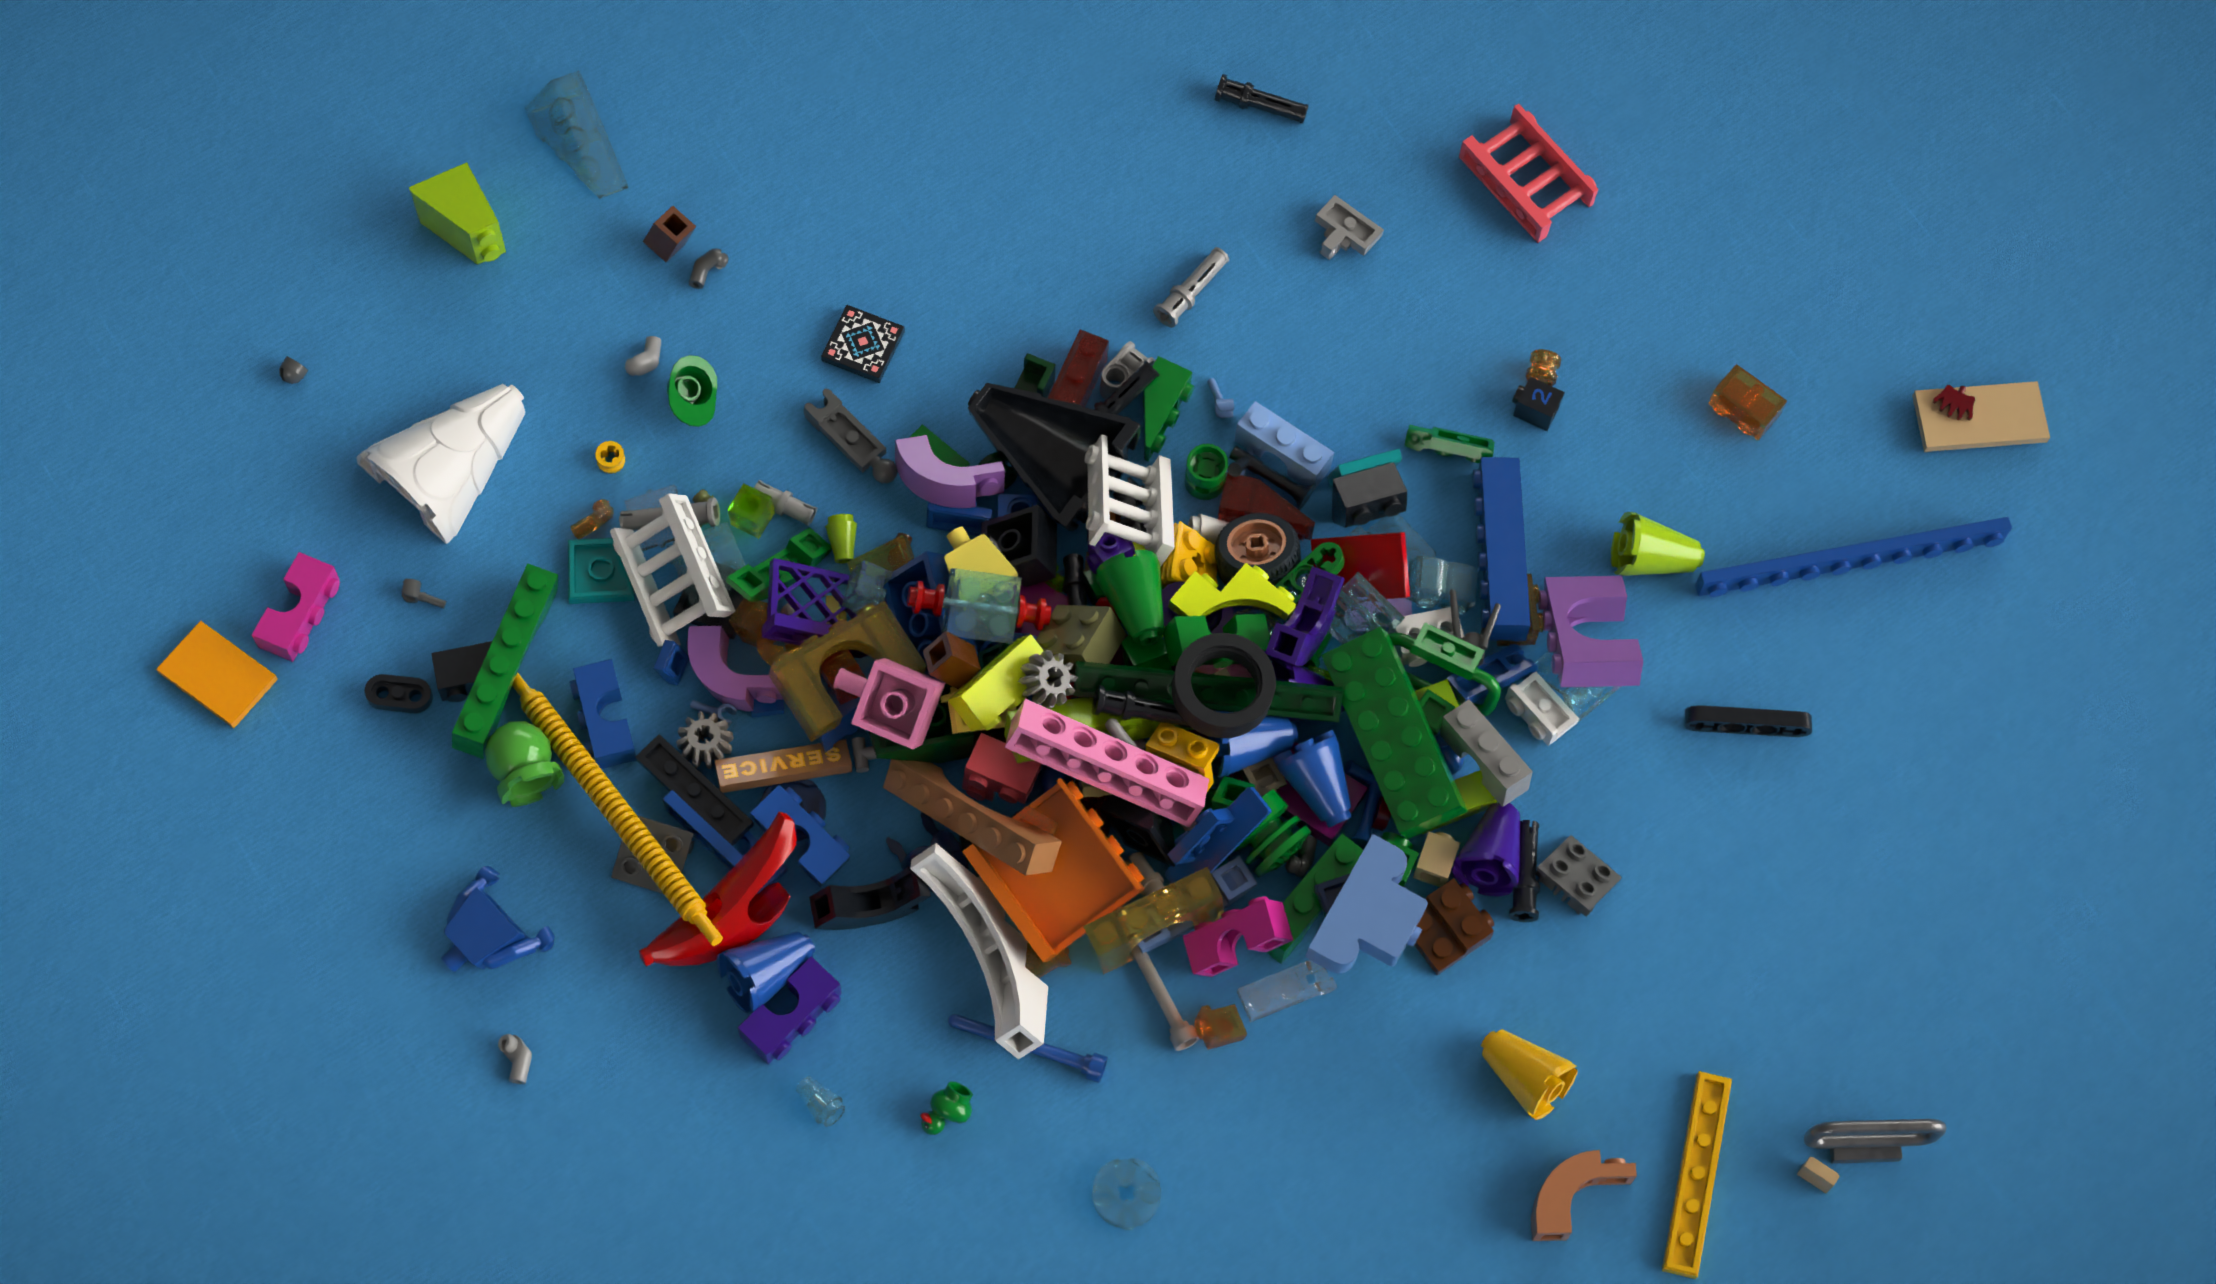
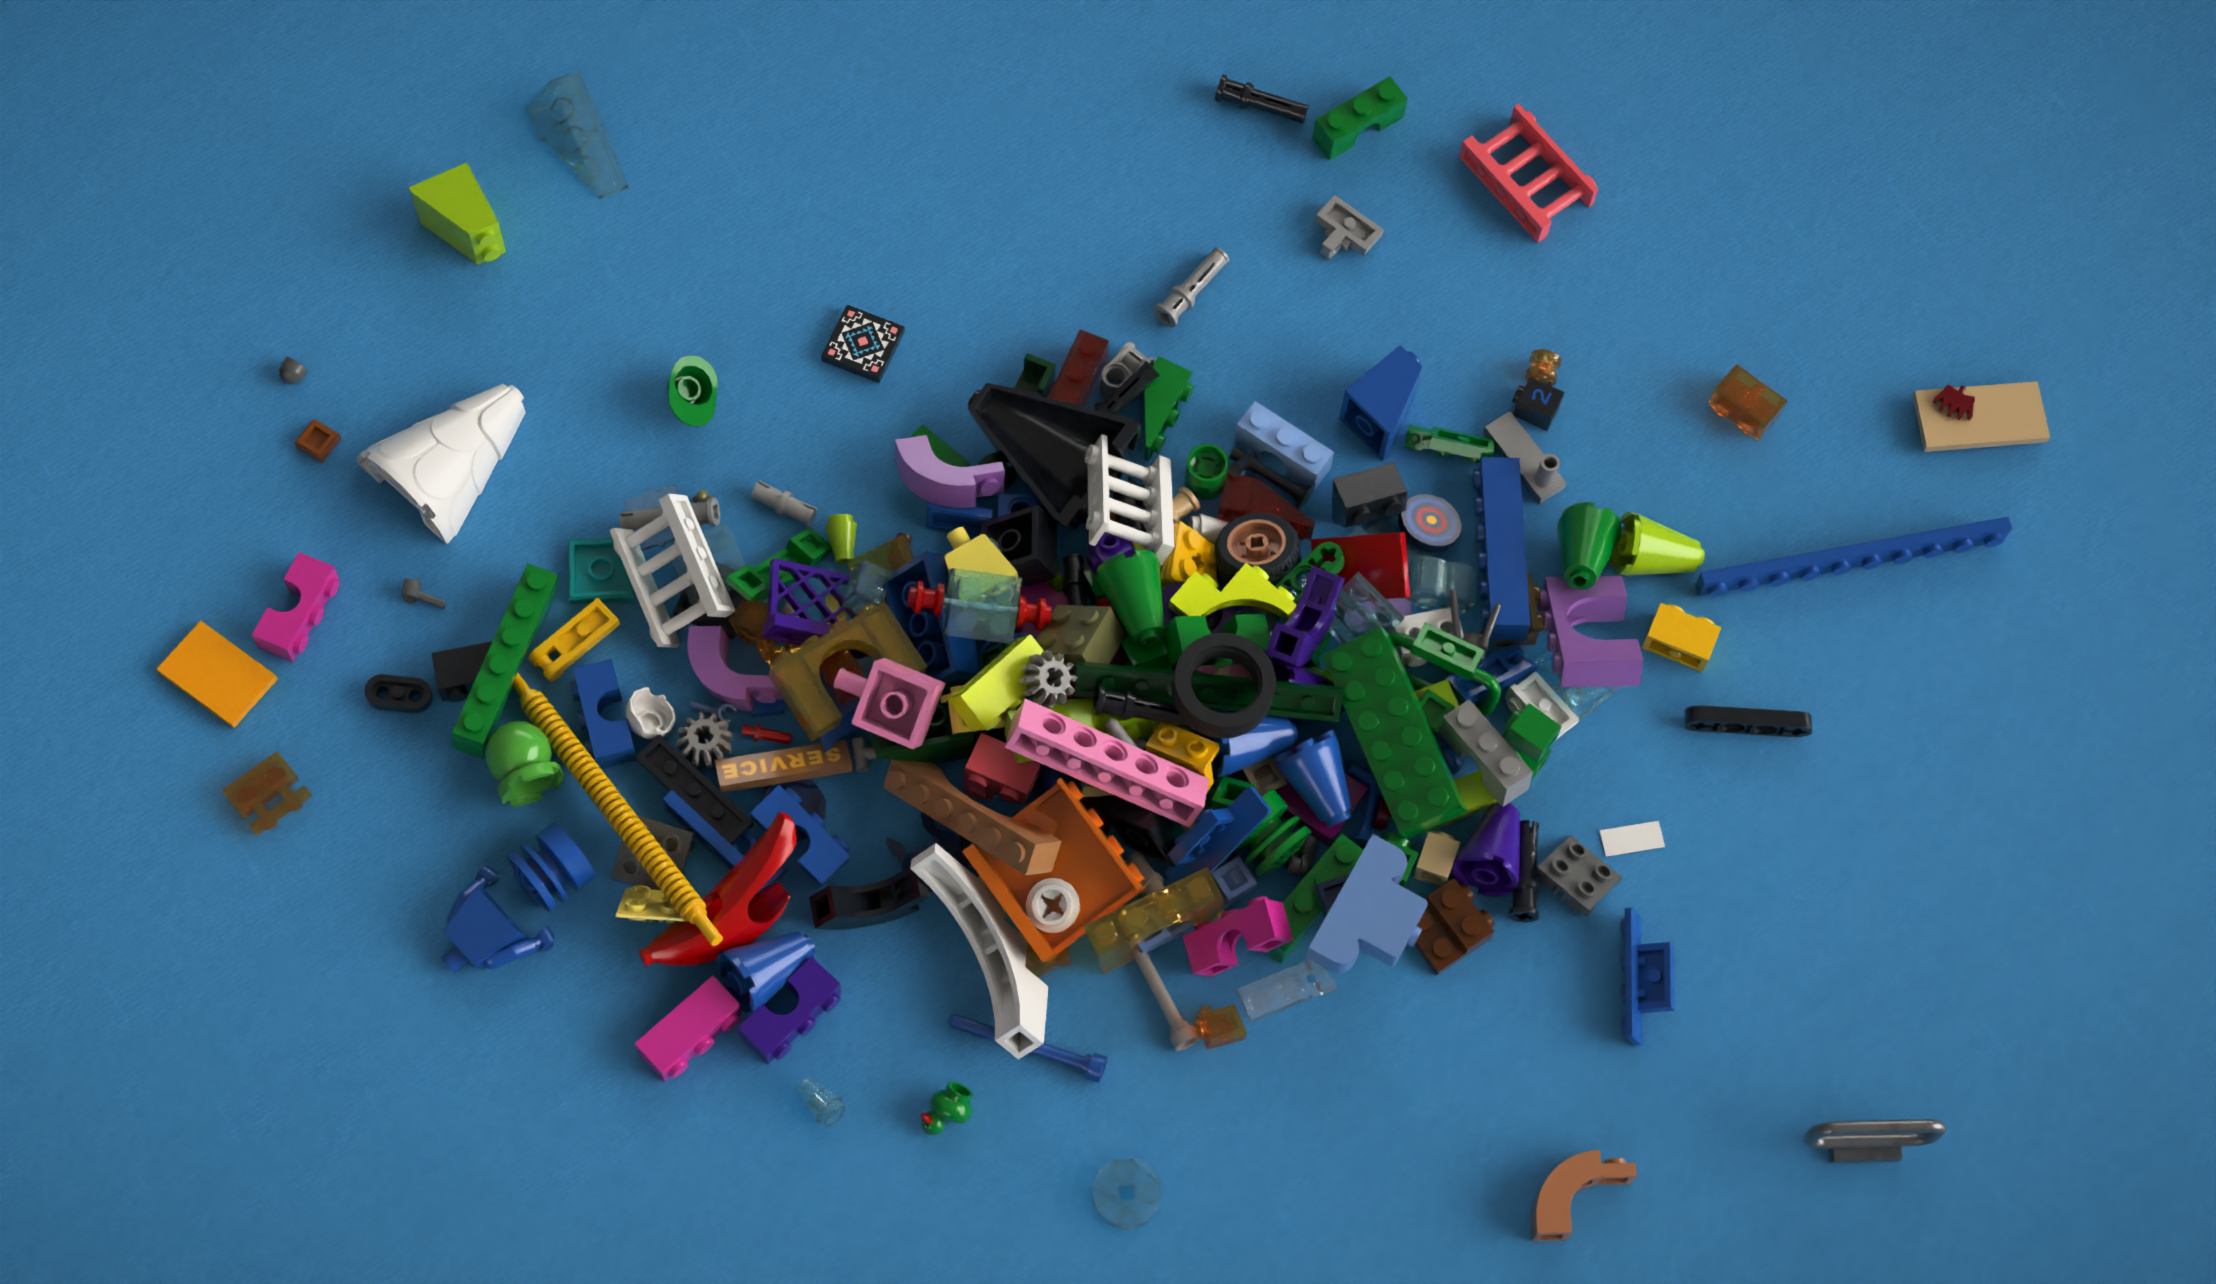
light grey arm [498,1034,532,1084] -> none
clear orange arm [570,499,614,539] -> none
yellow bush [595,441,625,474] -> none
light grey arm [625,336,661,376] -> none
reddish brown brick [643,206,696,262] -> none
blue tile [653,640,689,685] -> none
dark grey arm [688,248,729,289] -> none
clear neon green brick [727,483,775,539] -> none
dark grey plate [804,389,898,484] -> none
reddish brown brick [923,631,981,689] -> none
medium blue hand [1207,378,1234,418] -> none
teal tile [1327,449,1402,488] -> none
yellow cone [1481,1029,1578,1120] -> none
yellow tile [1662,1071,1732,1279] -> none
tan tile [1797,1157,1840,1193] -> none
none -> clear orange plate [221,751,312,836]
none -> dark orange tile [294,419,341,463]
none -> blue wheel [506,822,596,913]
none -> yellow plate [528,598,620,682]
none -> light yellow hinge [616,885,684,923]
none -> white hair [625,687,675,740]
none -> dark pink brick [634,976,742,1082]
none -> red piece [741,722,791,745]
none -> white gear [1026,878,1081,933]
none -> tan bush [1172,487,1200,524]
none -> green arch [1312,76,1408,160]
none -> blue slope [1339,345,1423,461]
none -> tile [1397,494,1462,552]
none -> light grey piece [1483,411,1567,504]
none -> green arch [1501,703,1562,782]
none -> green cone [1557,502,1622,590]
none -> white sticker [1599,821,1665,857]
none -> blue bracket [1620,907,1675,1046]
none -> yellow brick [1642,603,1722,672]

